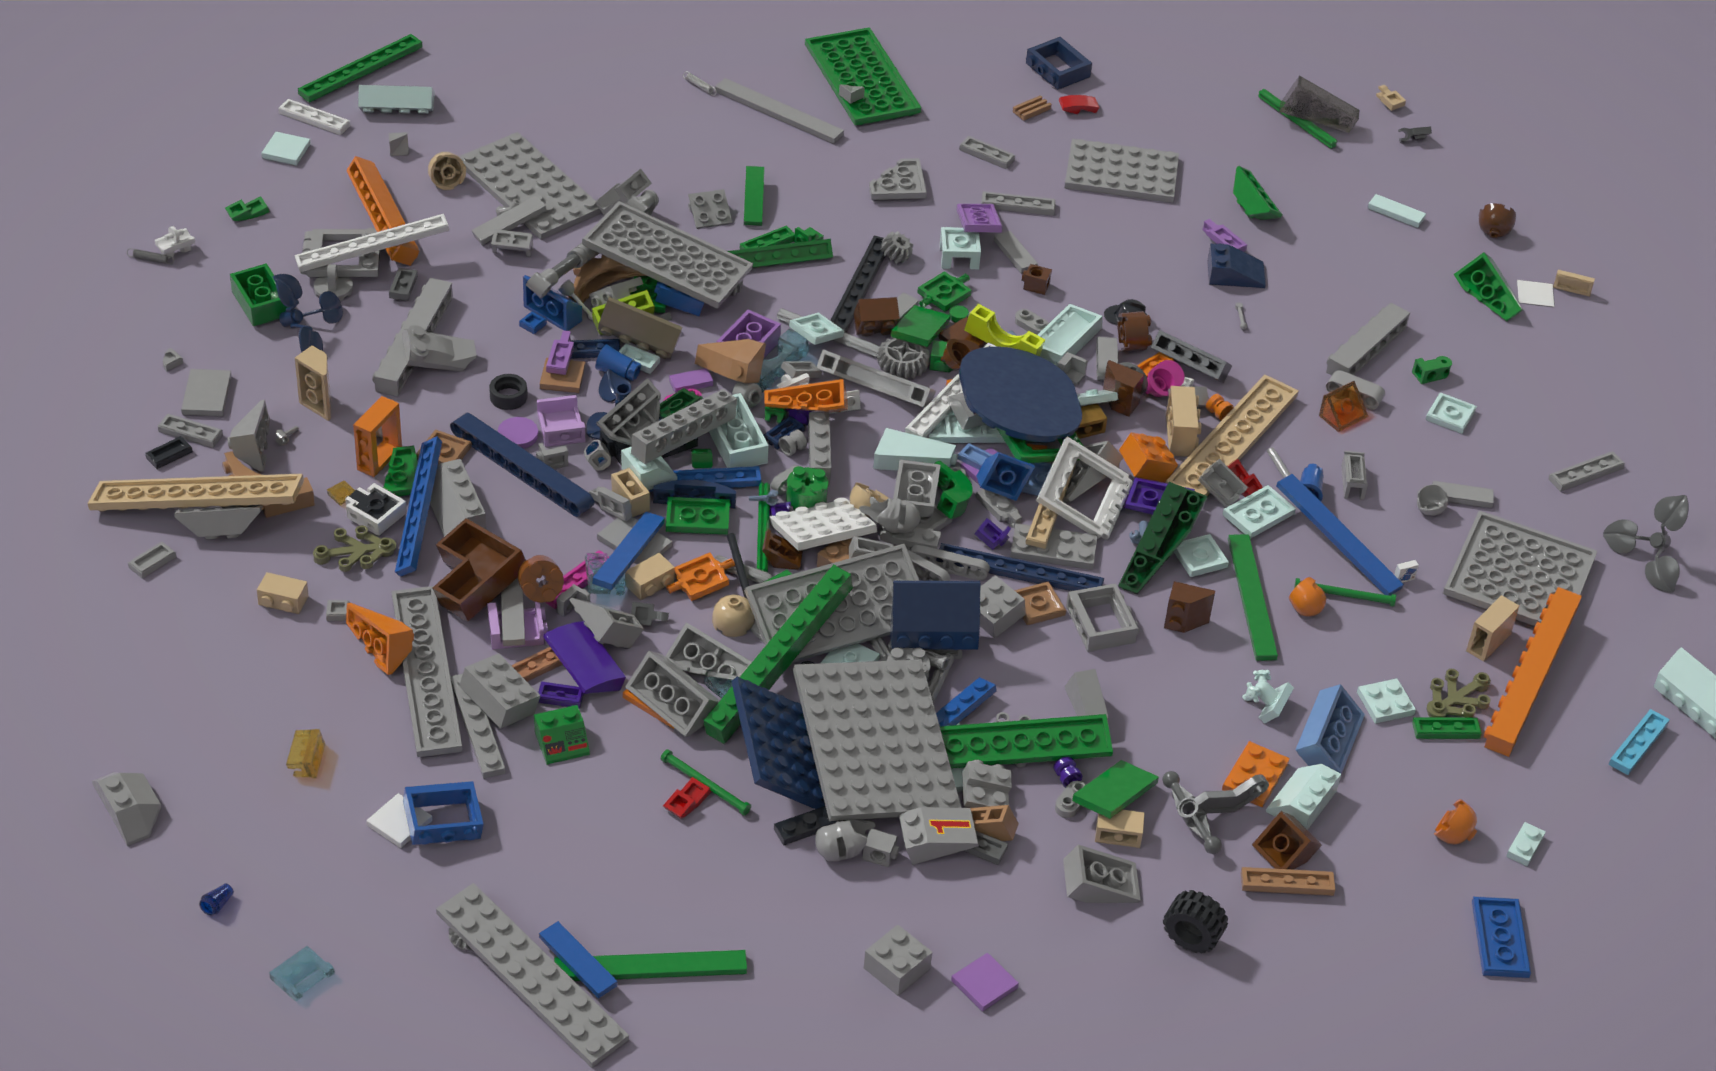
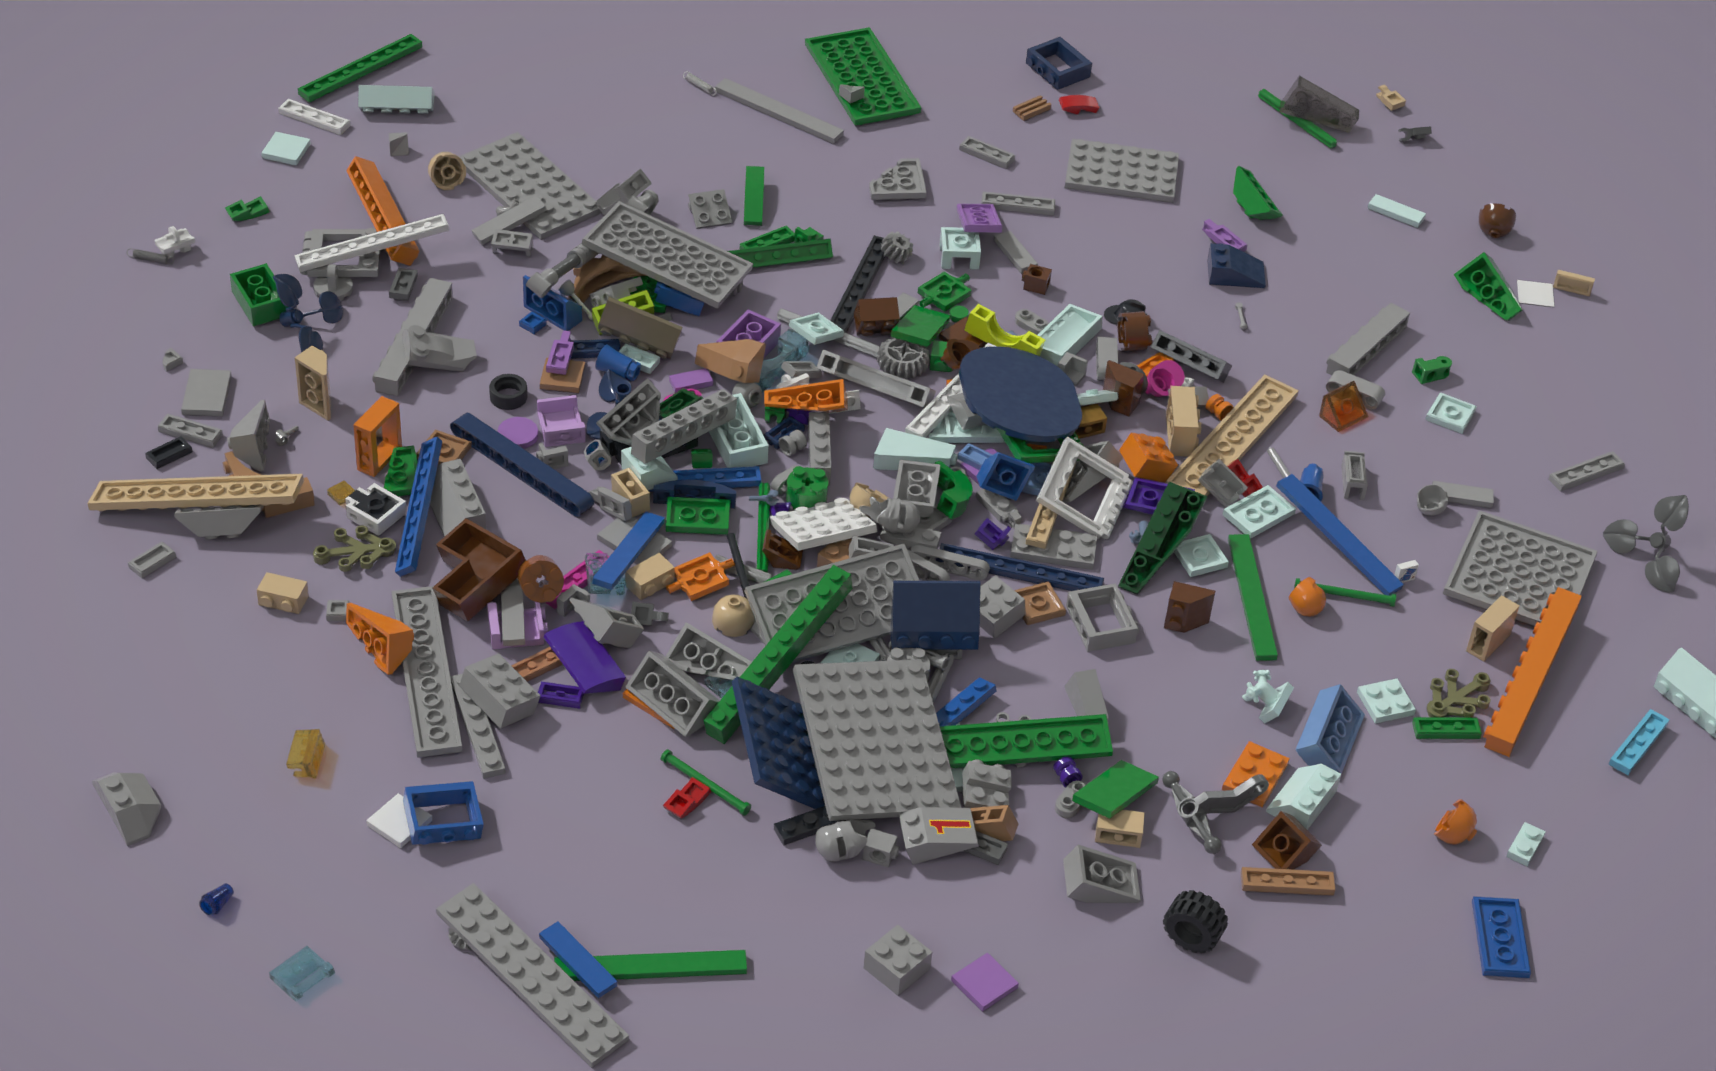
green slope [534,705,590,765] -> none

